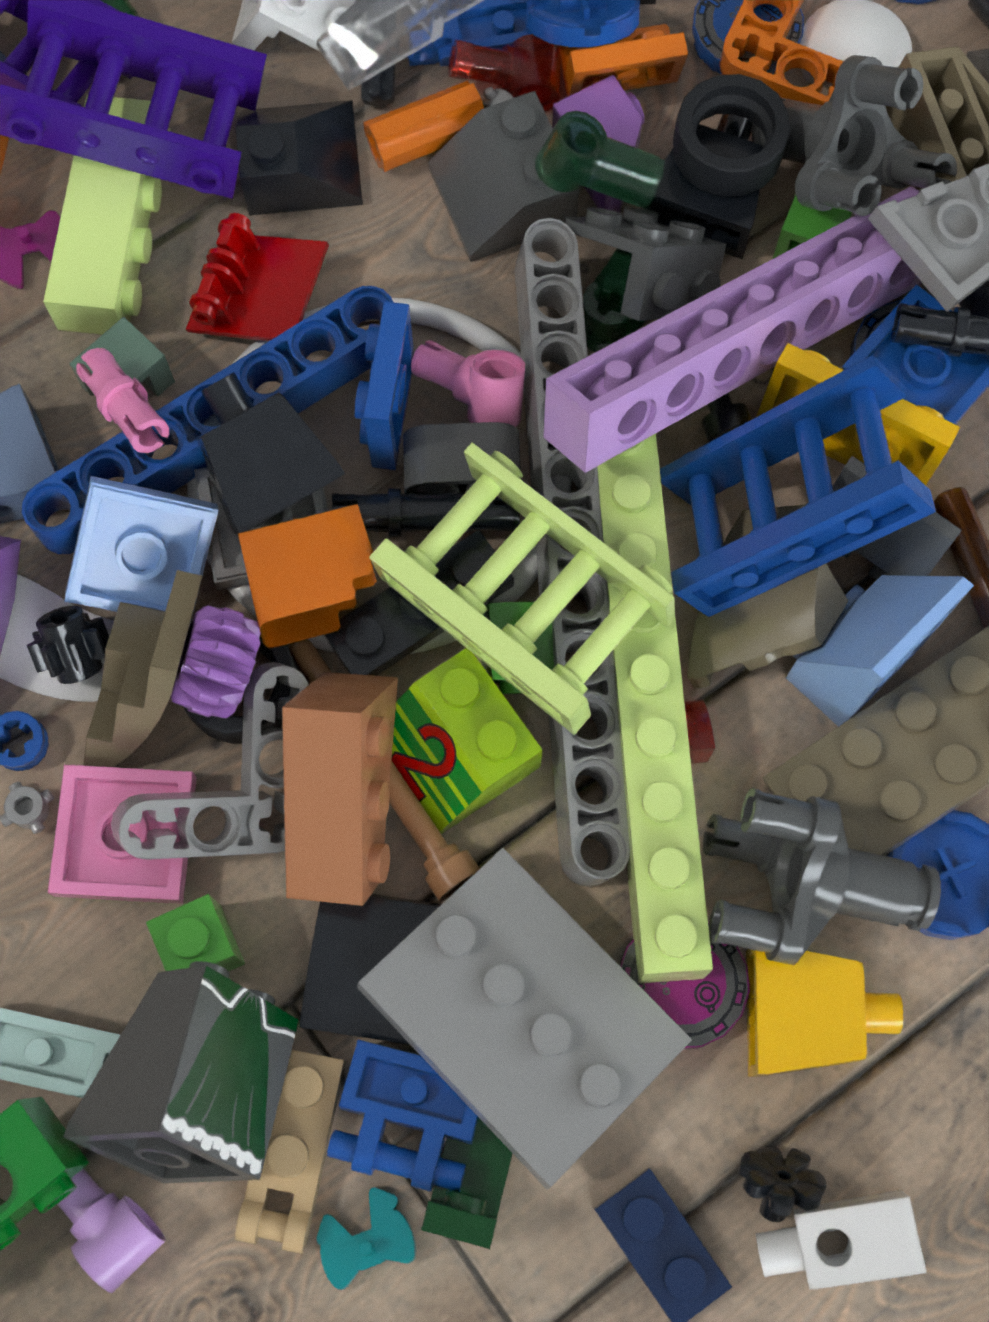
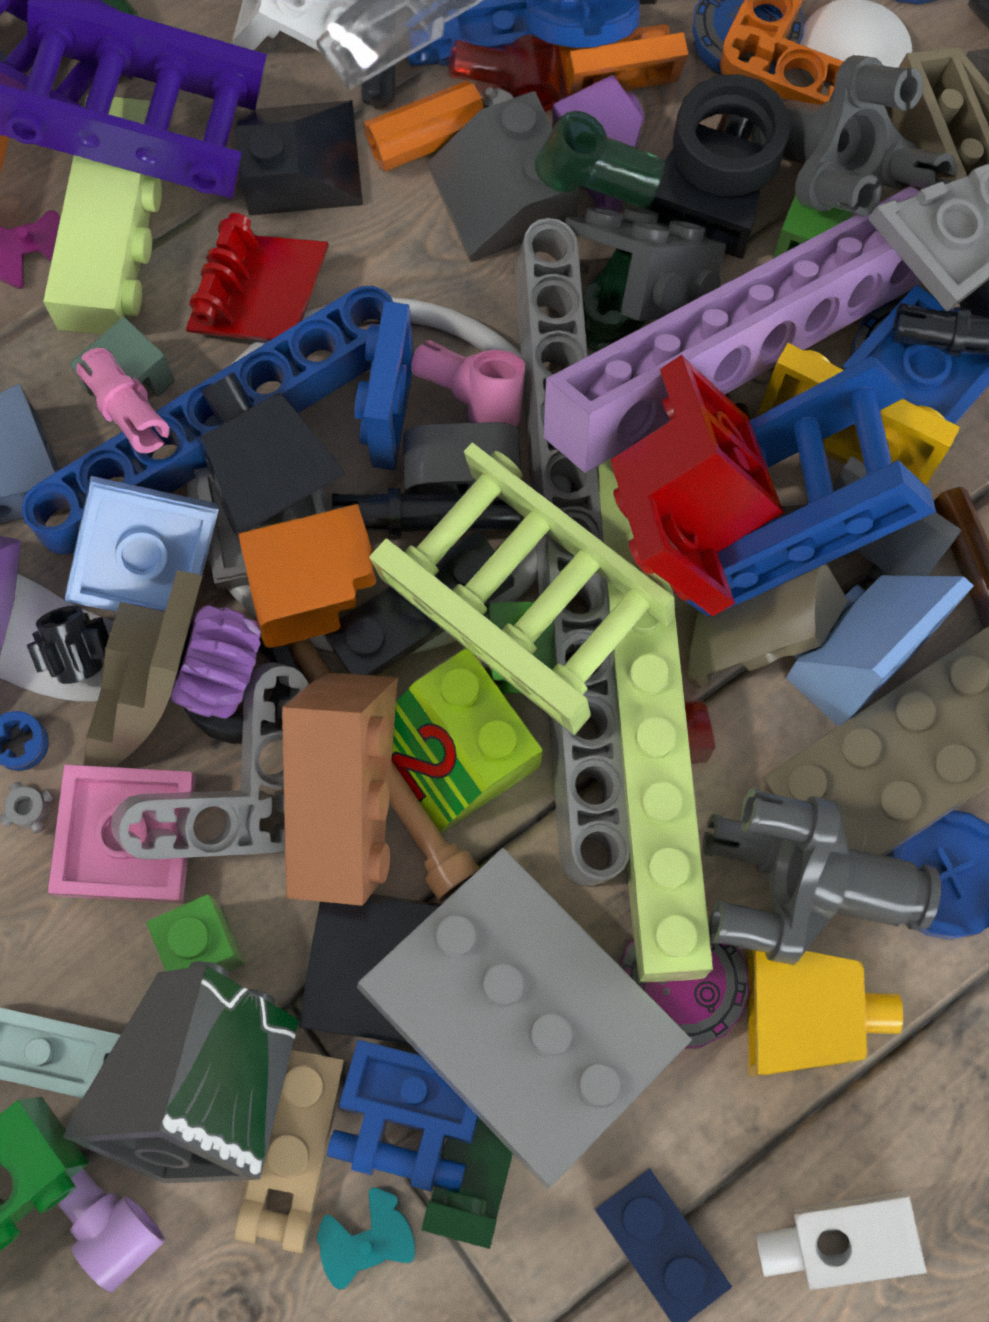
black plant [738,1147,827,1222] -> none
none -> red bracket [610,354,784,616]

